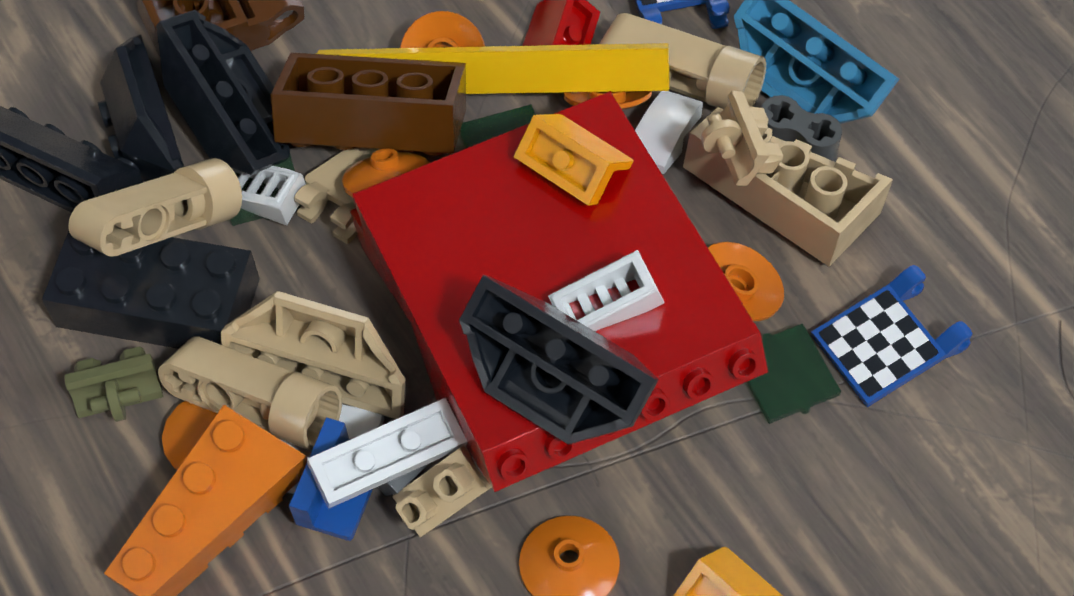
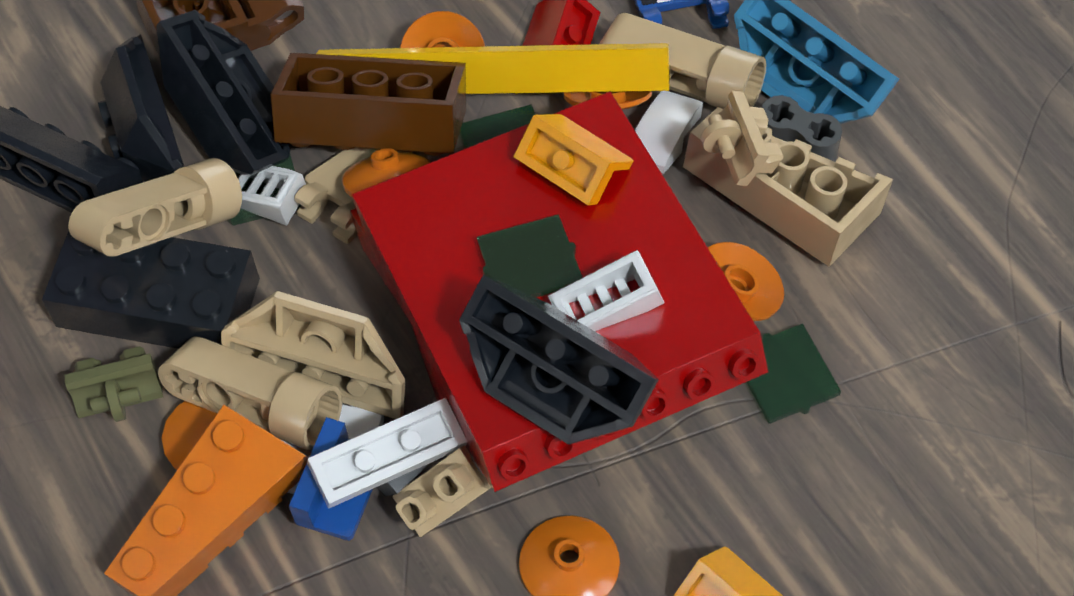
flag [811,265,973,407] -> none
none -> clear green piece [477,214,583,298]

